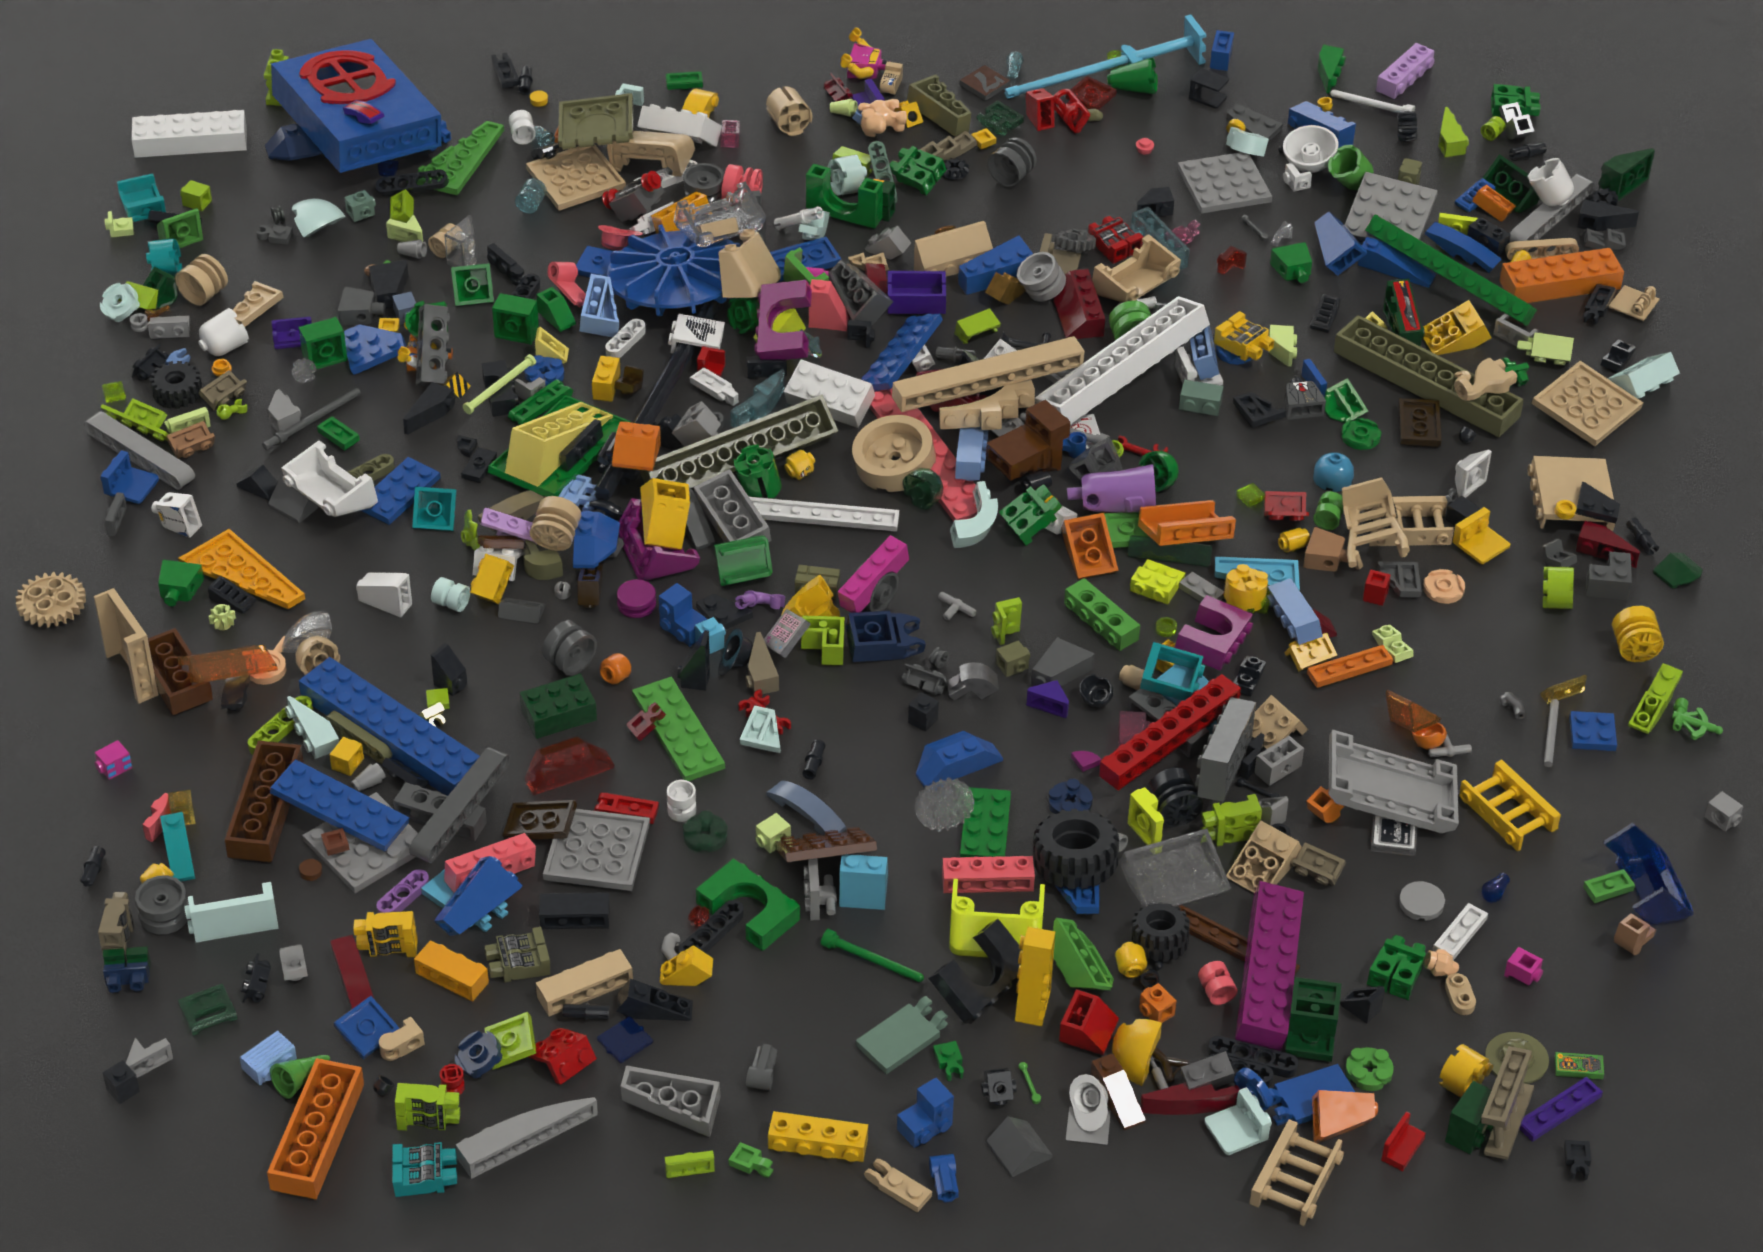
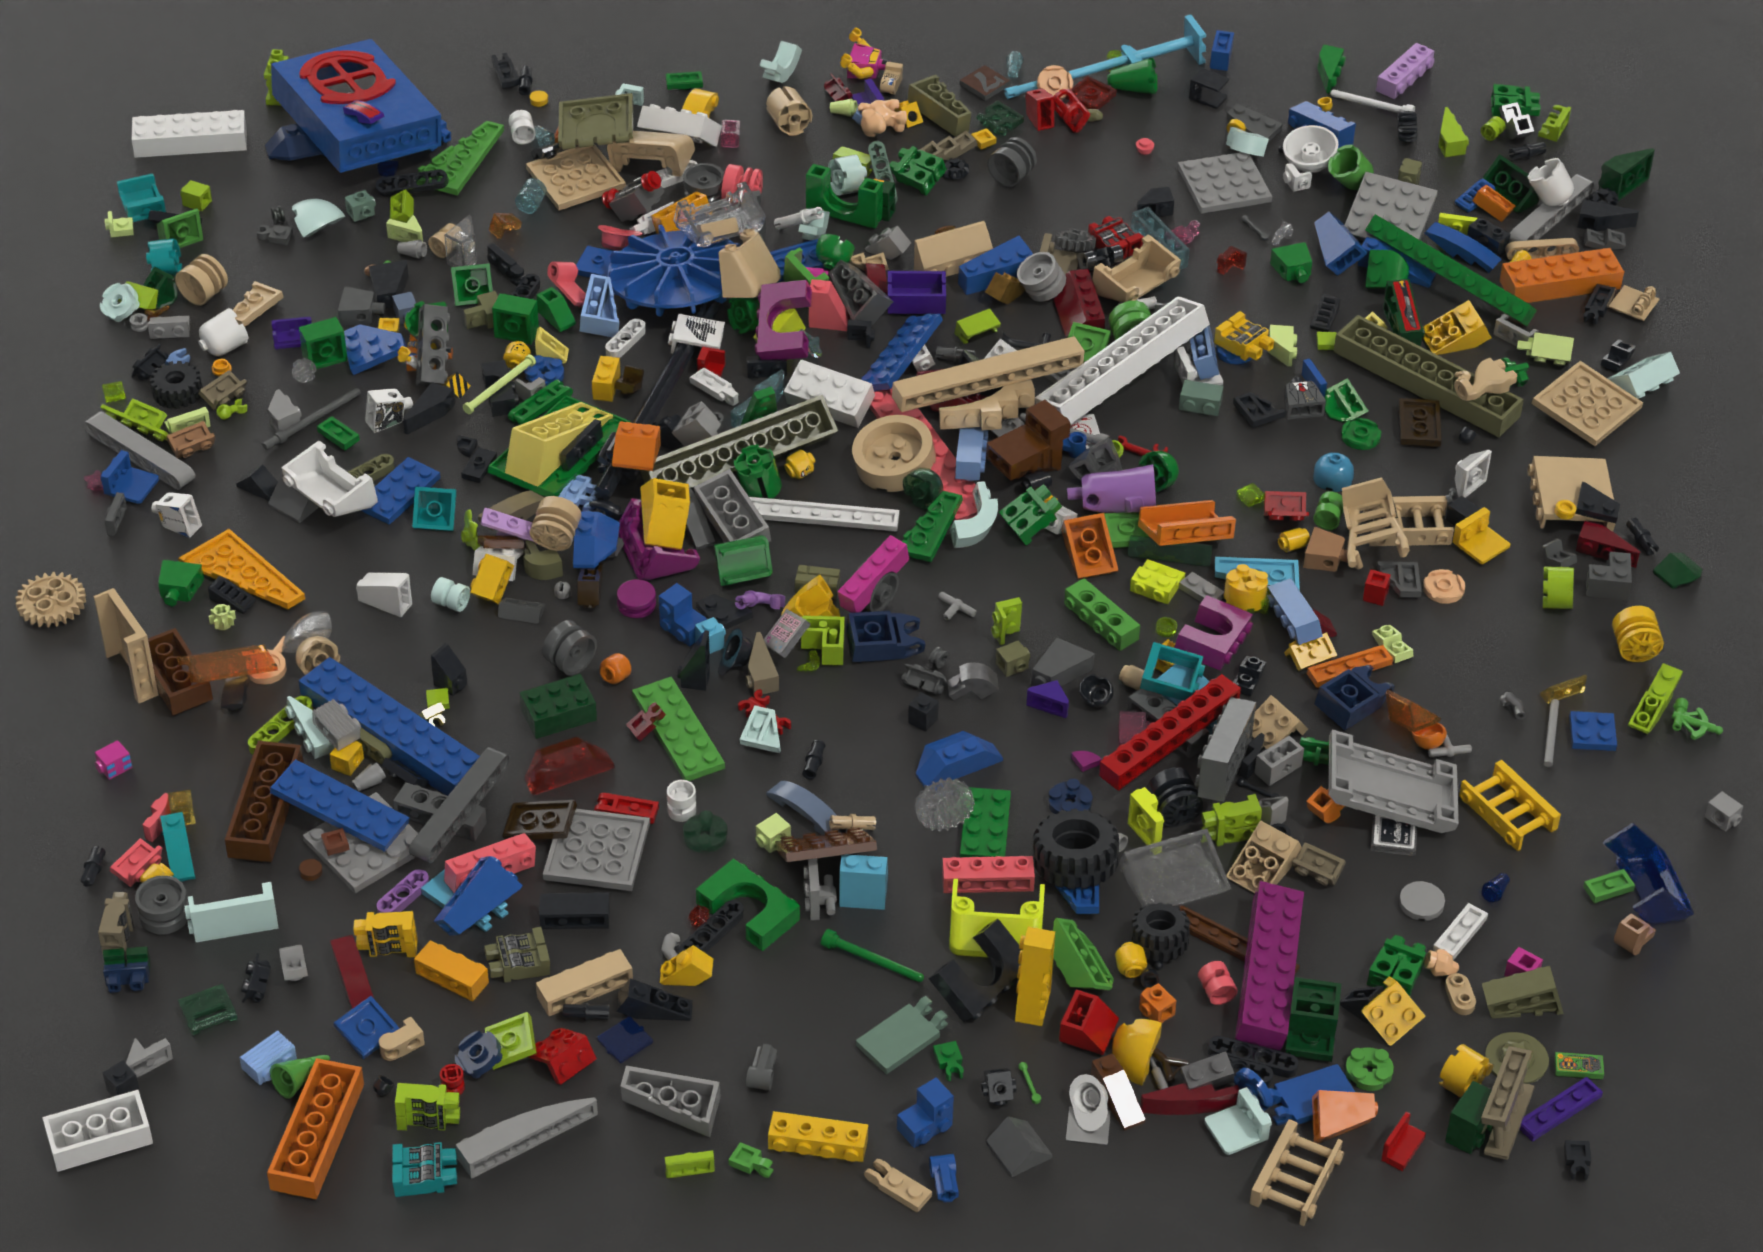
none -> white brick [42,1090,153,1172]
none -> clear pink plate [84,470,103,491]
none -> coral bracket [110,838,162,887]
none -> light grey brick [312,699,361,751]
none -> torso [365,389,413,433]
none -> olive brick [463,291,498,329]
none -> clear orange bracket [489,213,522,238]
none -> yellow head [503,341,531,370]
none -> green wing [740,386,777,426]
none -> light aqua arch [760,41,802,83]
none -> clear neon green animal [797,650,820,671]
none -> green cylinder [815,234,855,270]
none -> tan pin [829,814,876,830]
none -> green wing [902,491,963,562]
none -> light nougat tile [1037,65,1073,100]
none -> bright green plate [1068,322,1111,363]
none -> black piece [1077,245,1124,272]
none -> green hips [1300,737,1329,766]
none -> dark blue brick [1314,665,1395,730]
none -> lime tile [1316,332,1337,350]
none -> yellow bracket [1361,976,1426,1046]
none -> green slope [1365,250,1409,289]
none -> olive wedge [1482,966,1564,1019]
none -> lime hinge [1538,105,1571,142]

